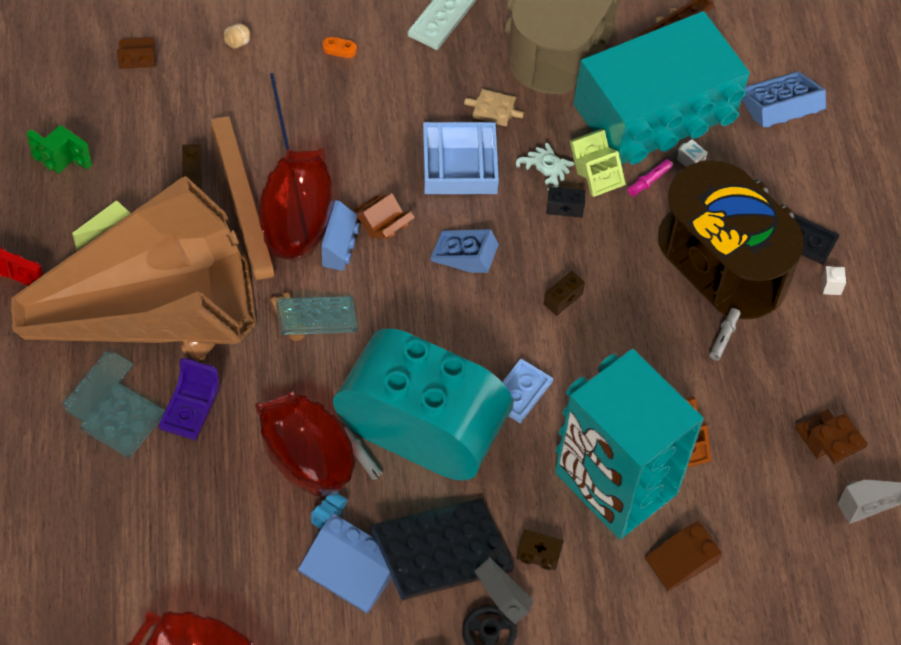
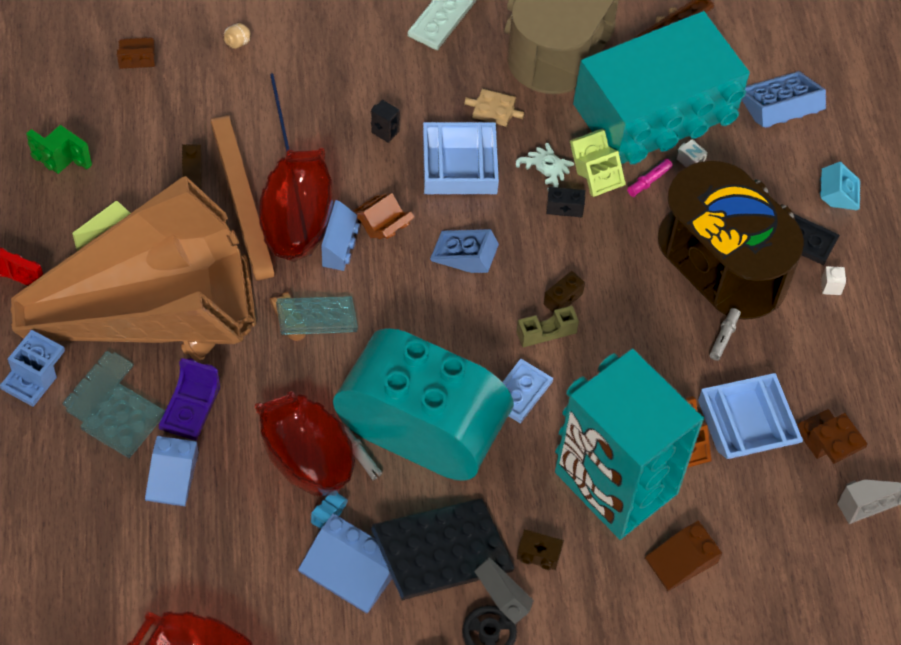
orange plate [323,37,357,58] -> none
none -> medium blue bracket [0,330,65,407]
none -> medium blue slope [145,436,199,507]
none -> black brick [371,99,400,143]
none -> olive arch [516,306,579,348]
none -> light blue slope [698,373,803,459]
none -> medium azure slope [820,161,860,210]

